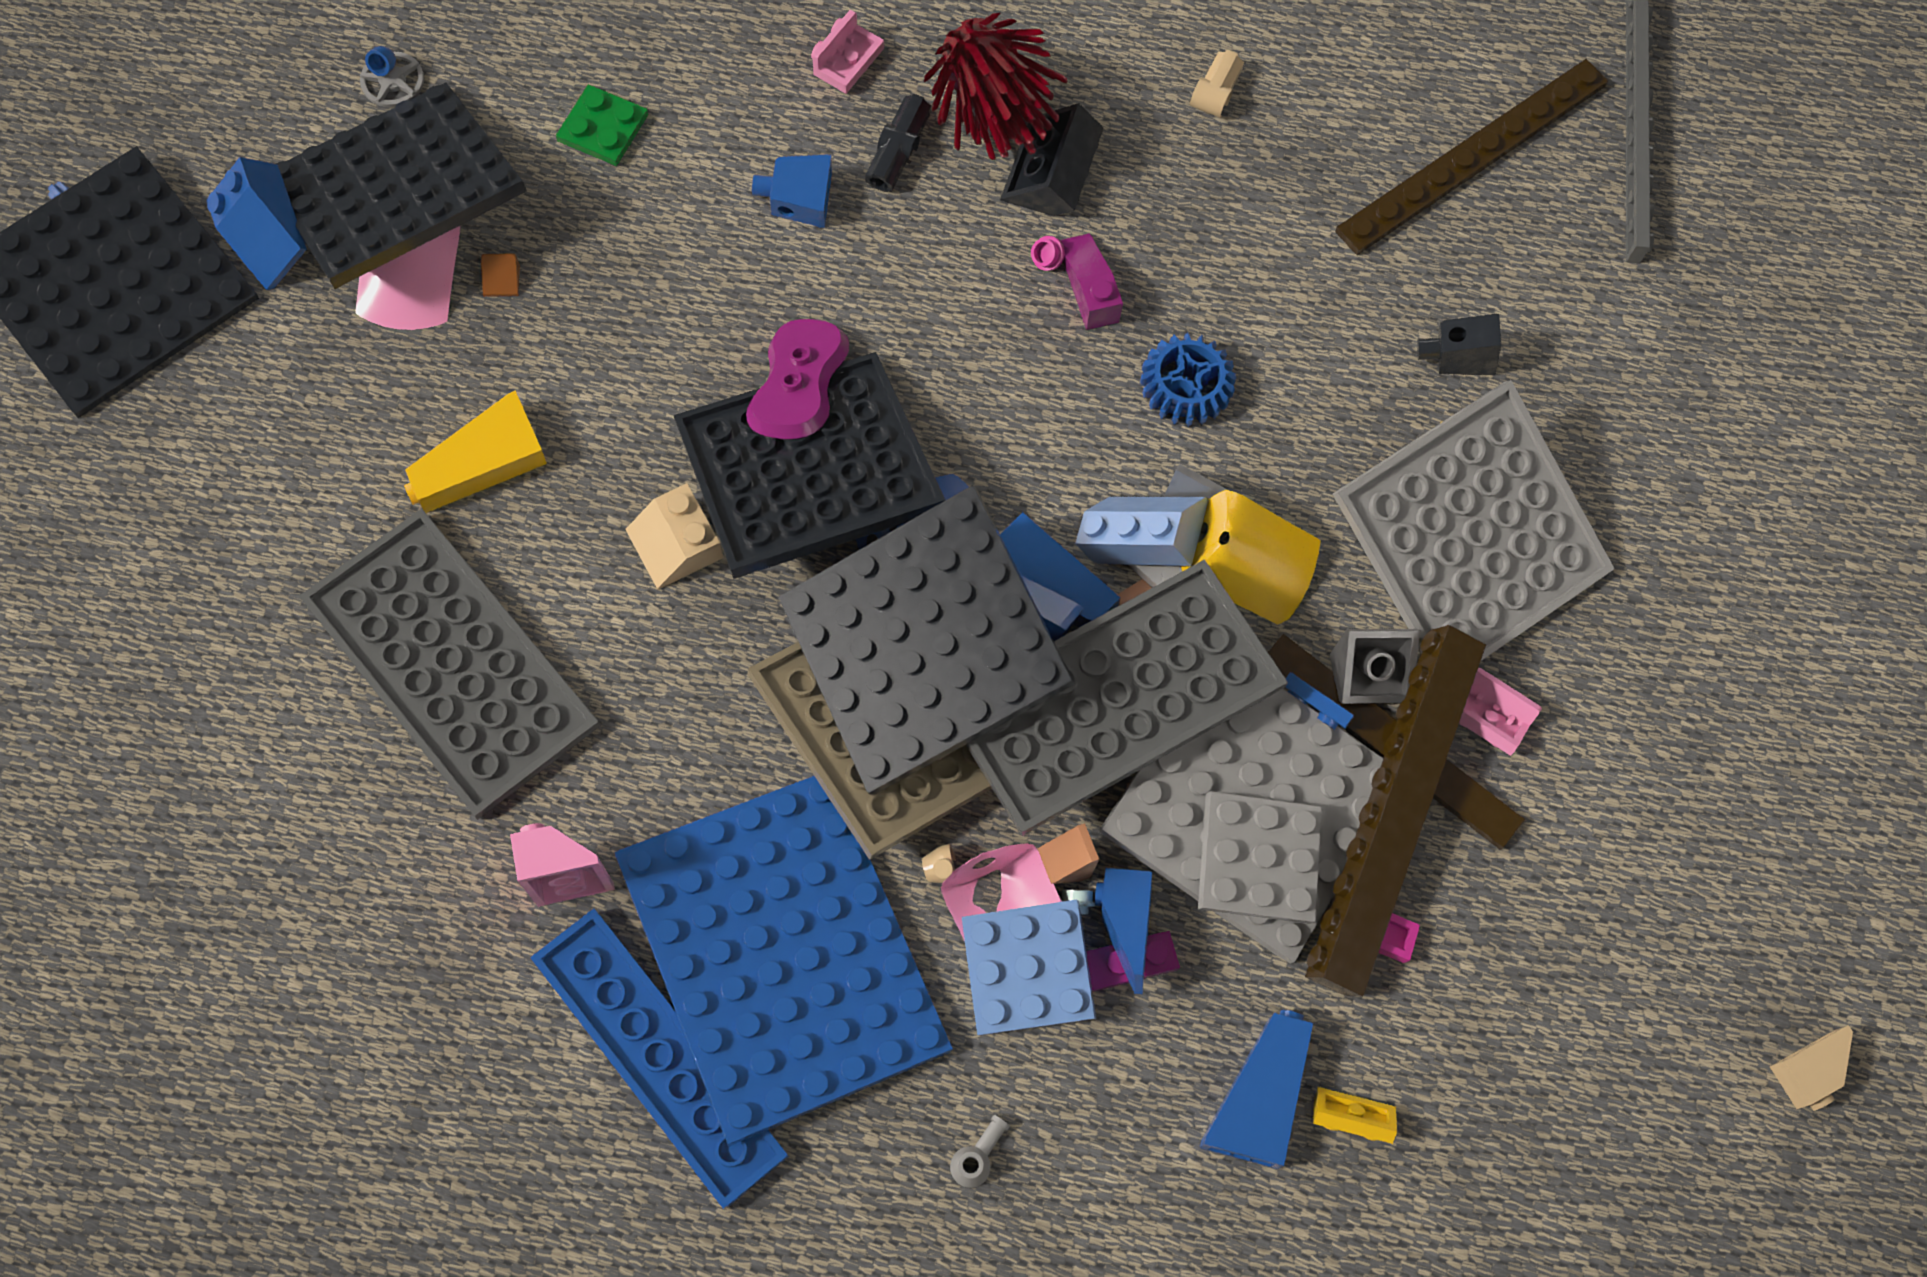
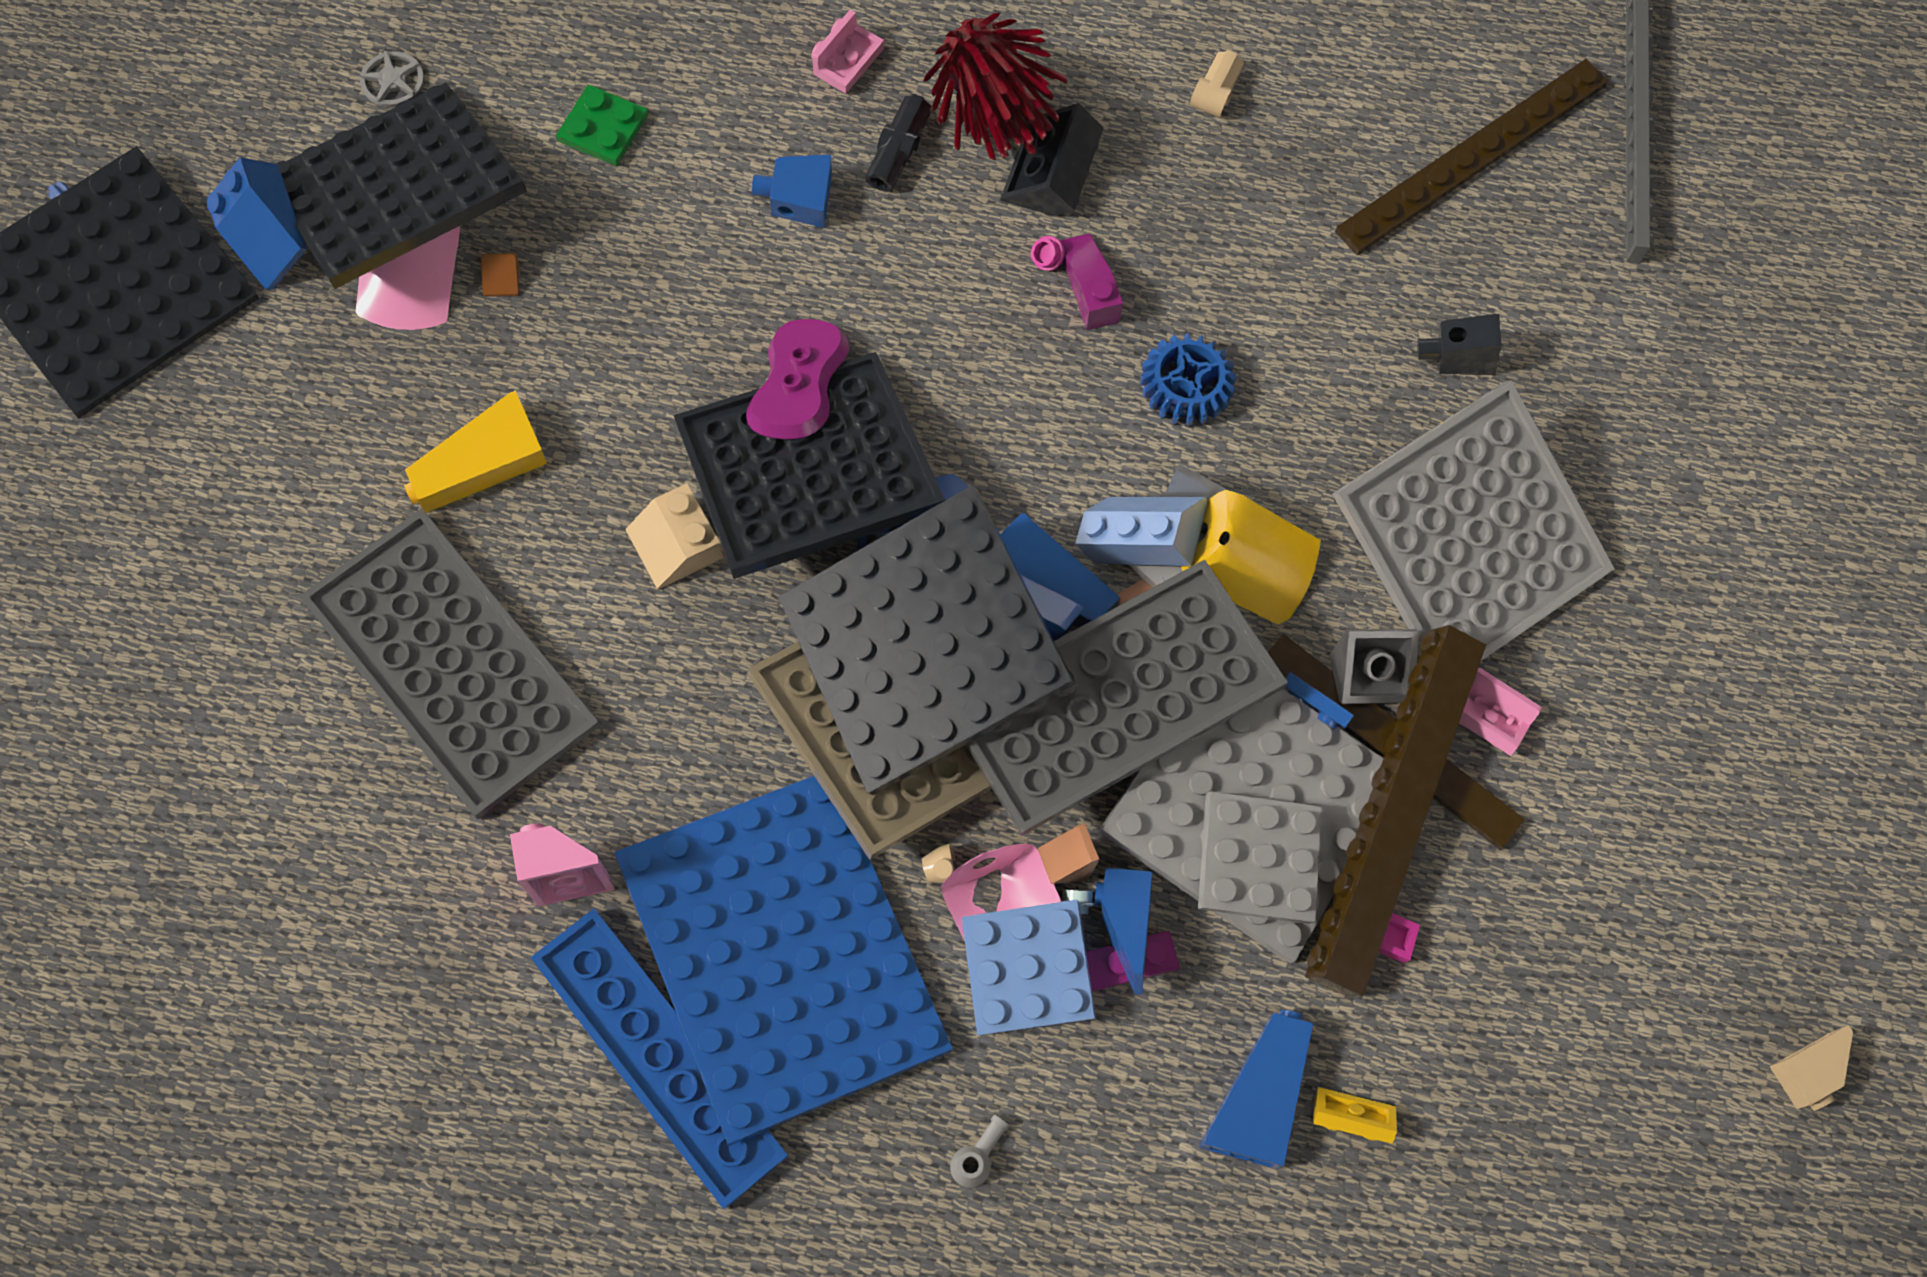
blue hinge [365,46,396,76] -> none

